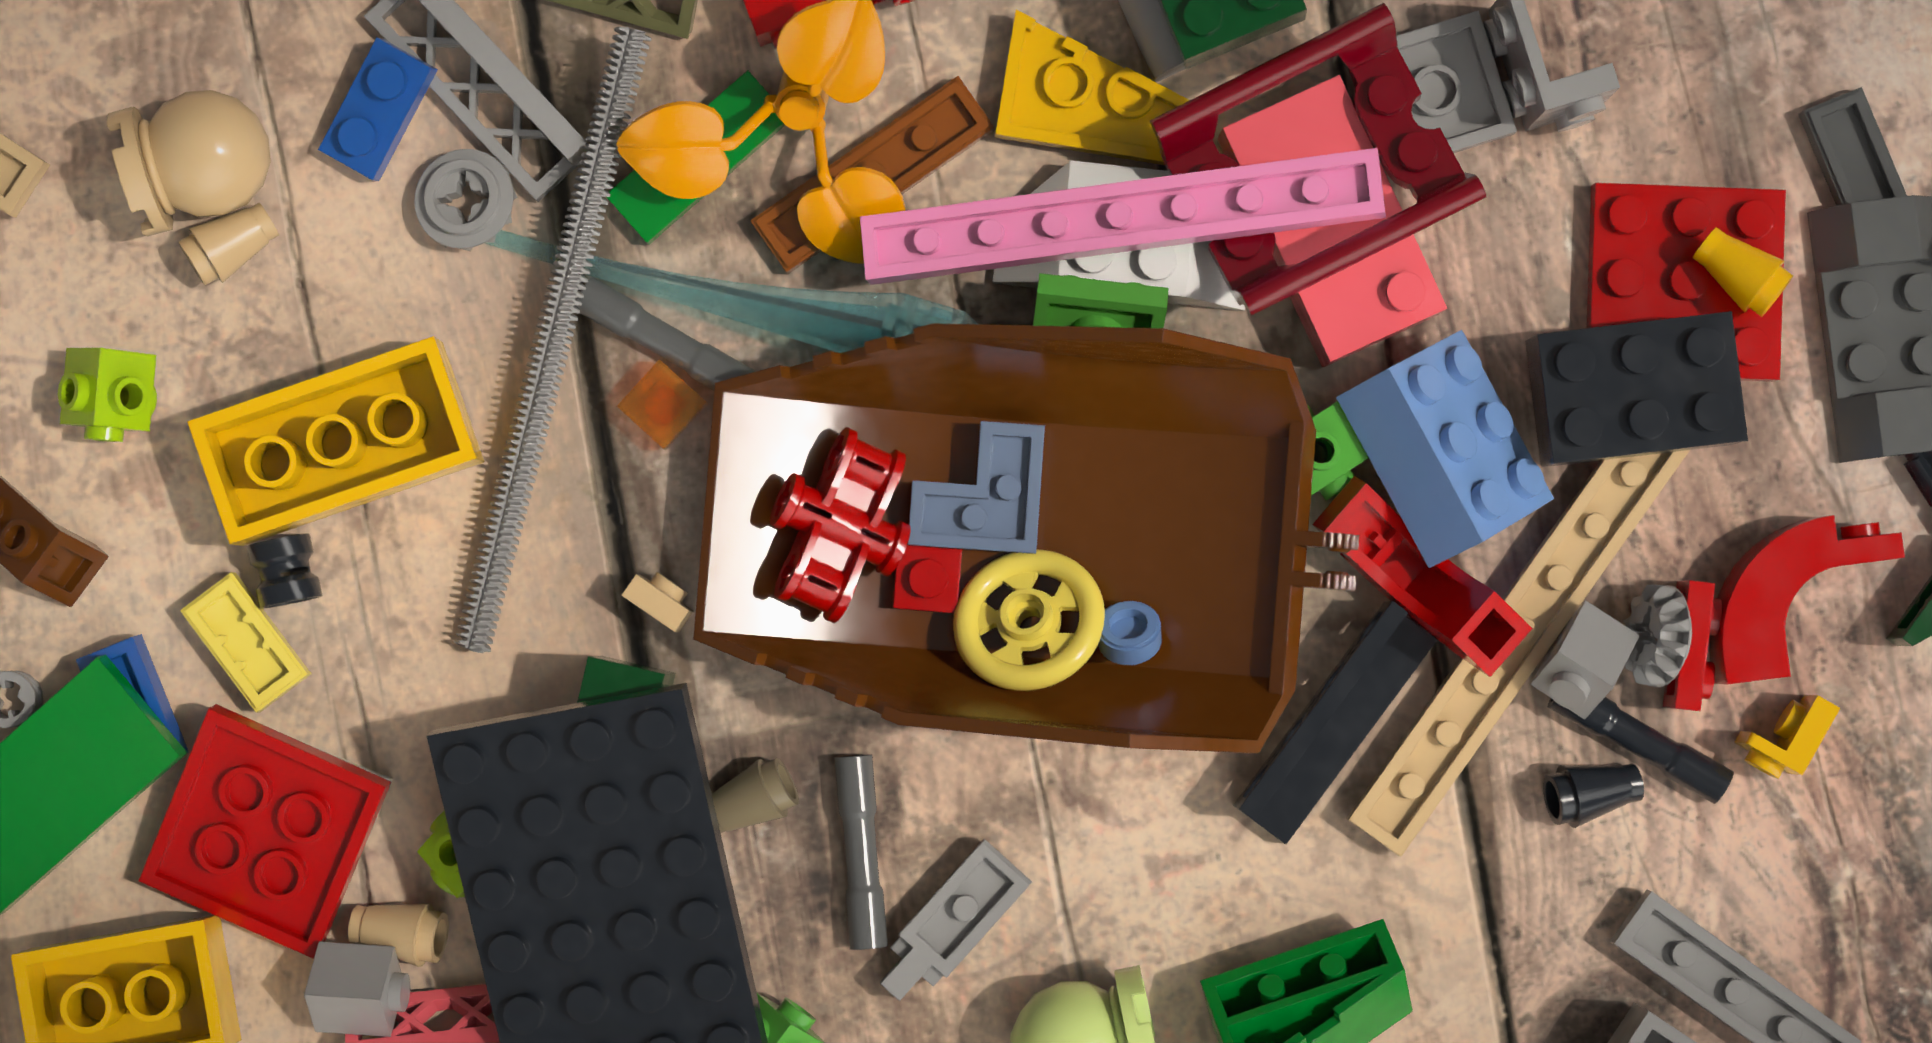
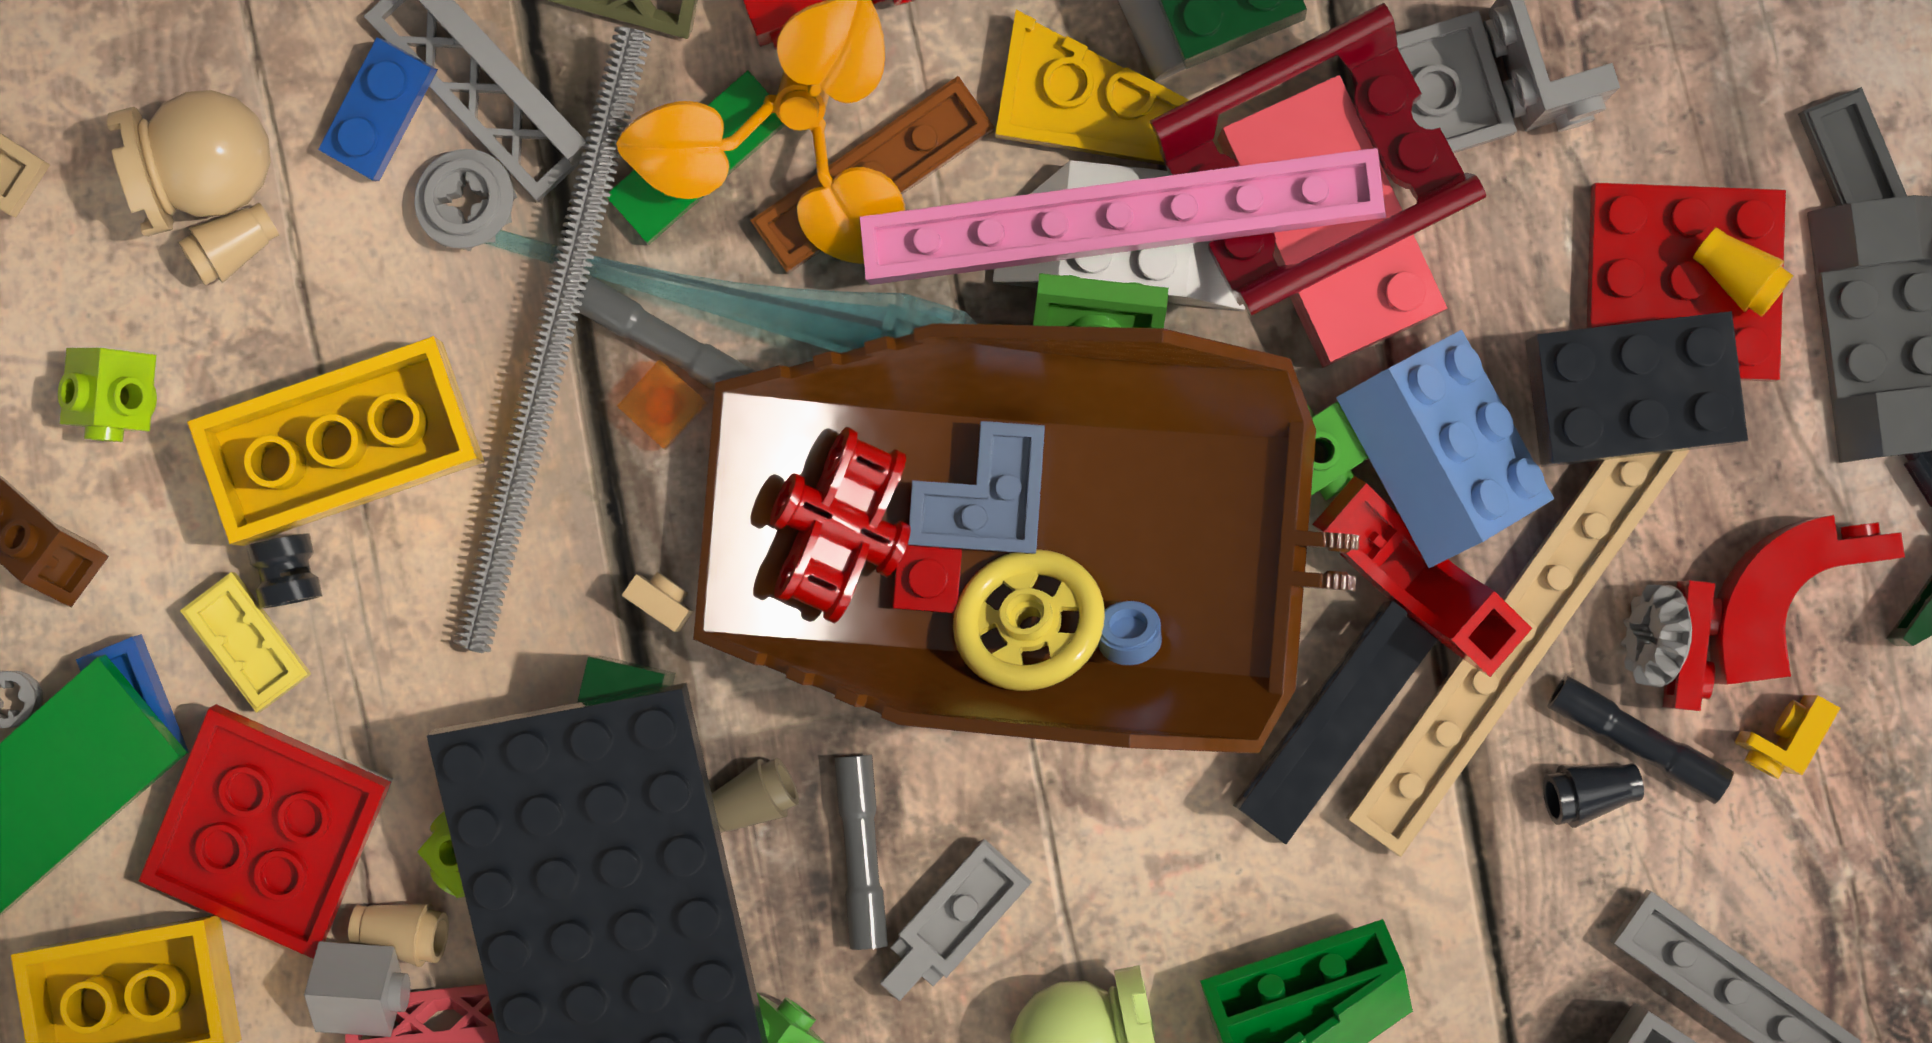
light grey brick [1530,600,1640,720] -> none

